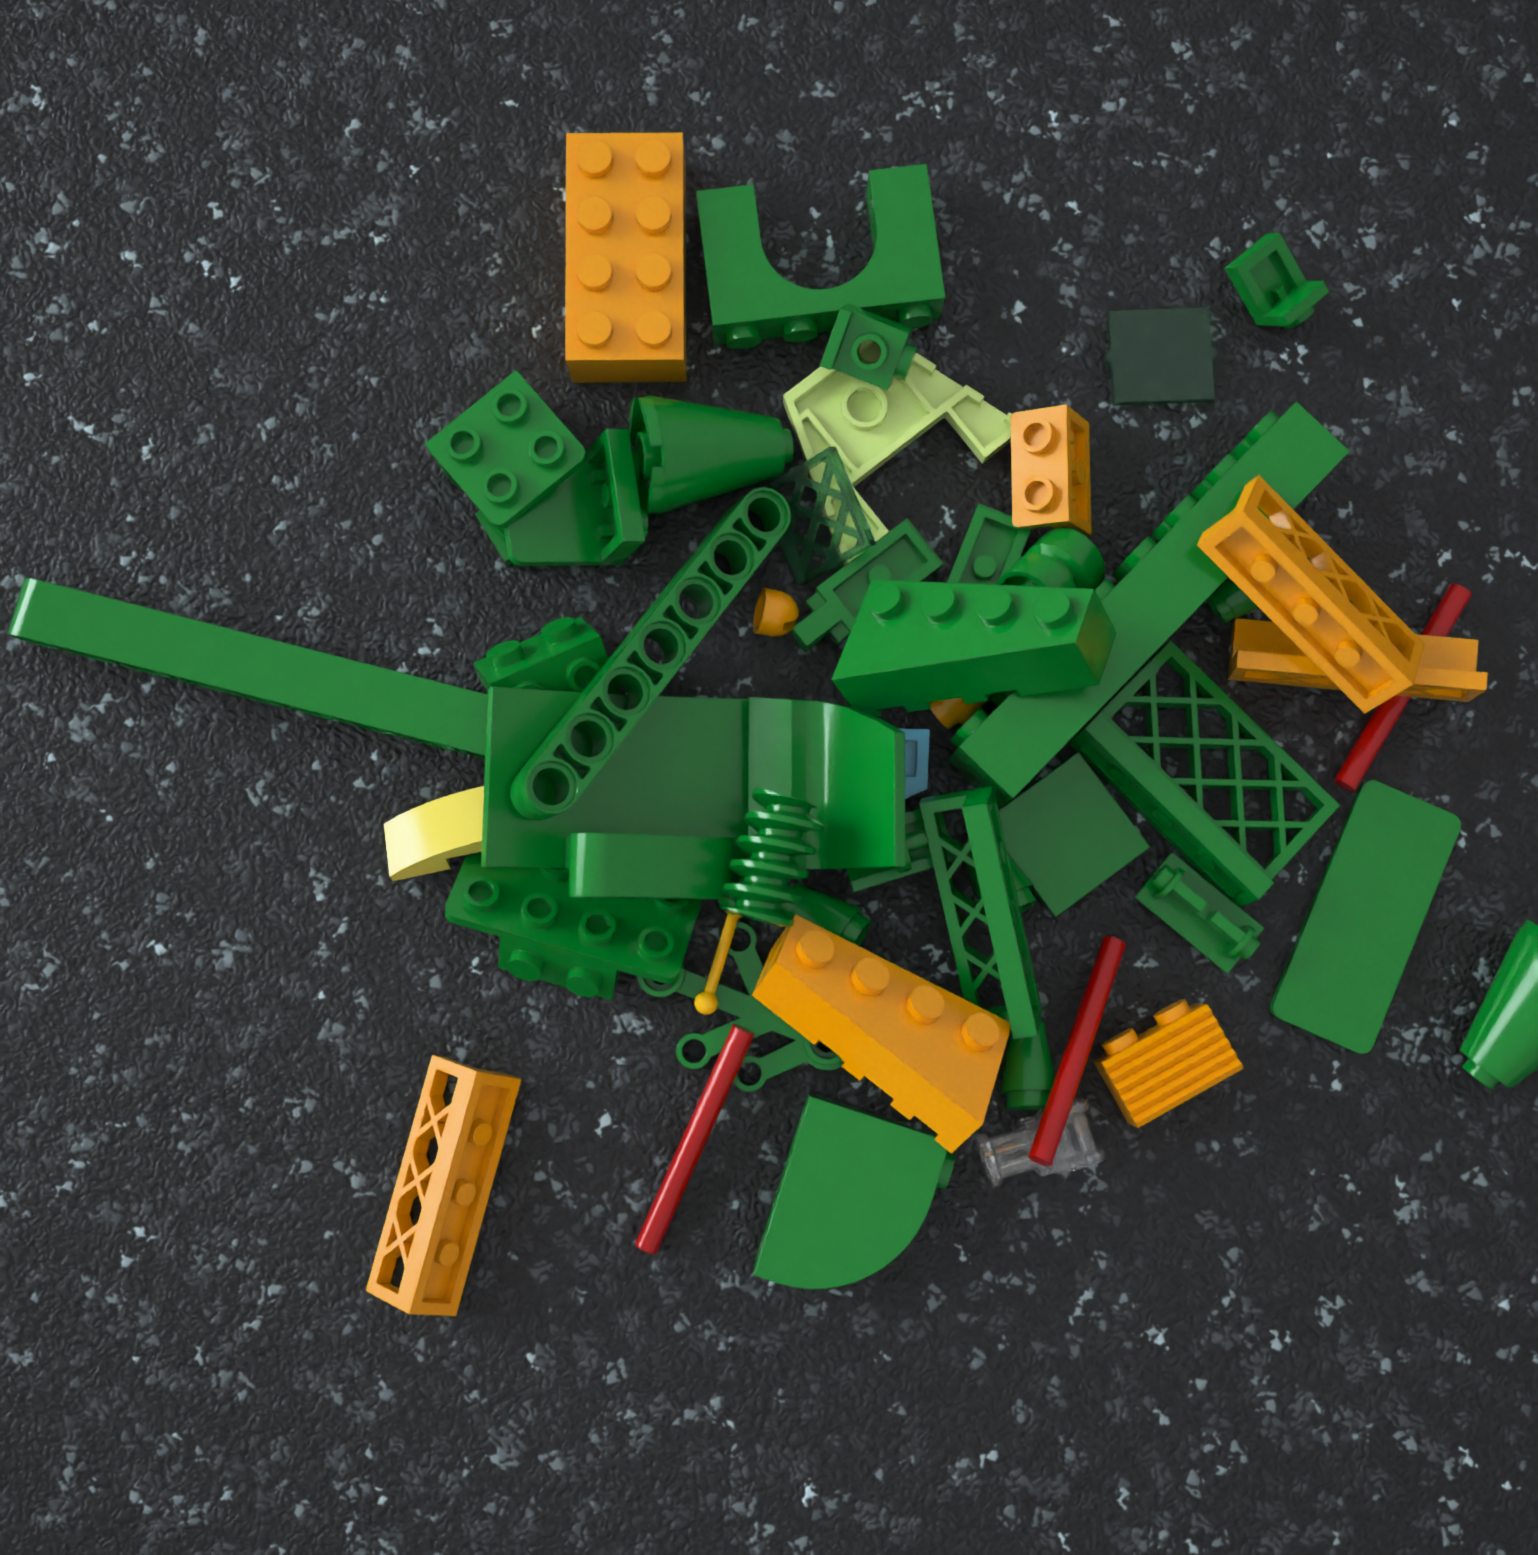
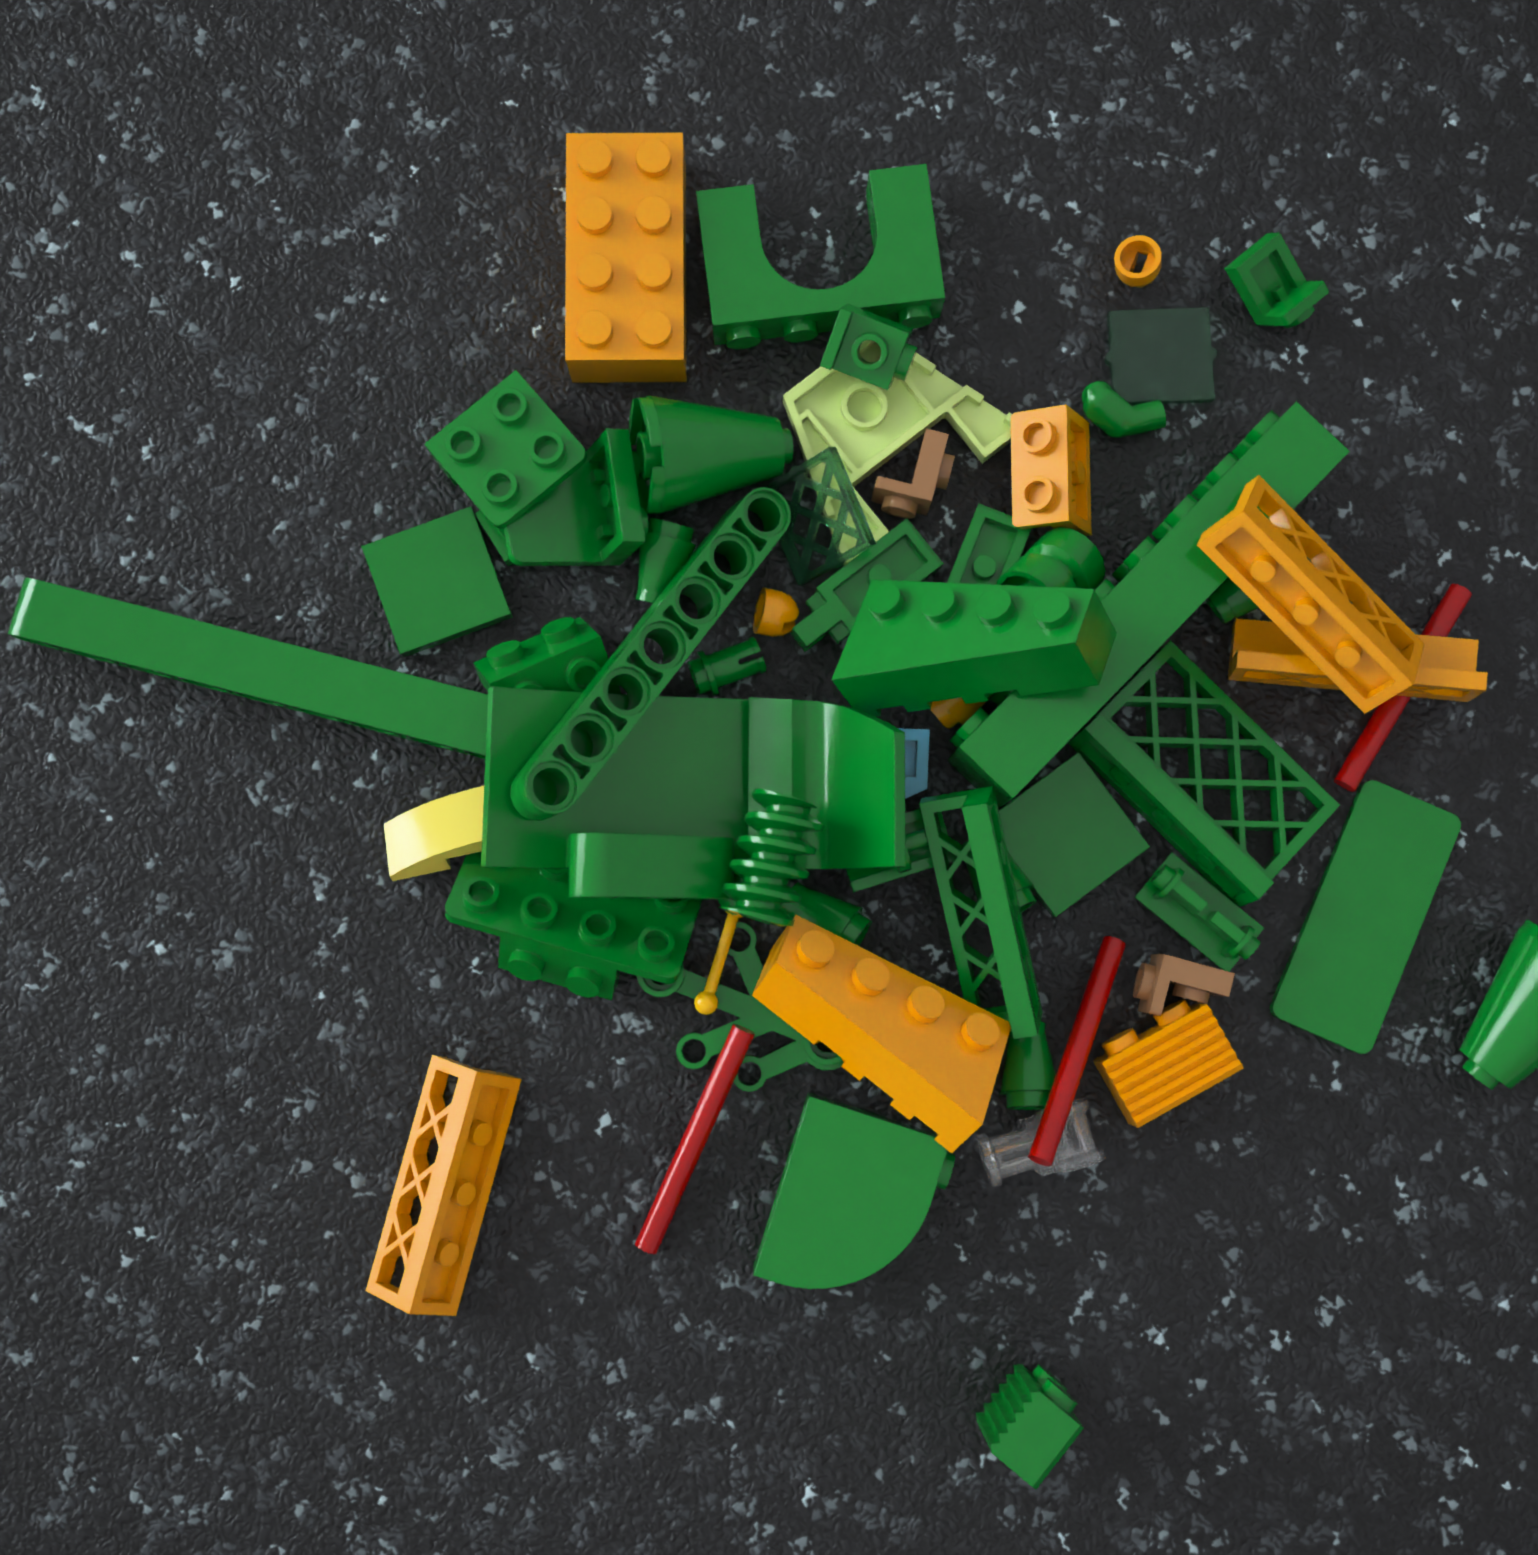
none -> green tile [361,506,513,657]
none -> green cone [635,518,696,604]
none -> green pin [687,637,766,696]
none -> medium nougat bracket [871,428,955,519]
none -> green brick [976,1364,1084,1489]
none -> green arm [1081,381,1166,438]
none -> light orange hinge [1114,235,1162,288]
none -> medium nougat bracket [1133,954,1235,1016]

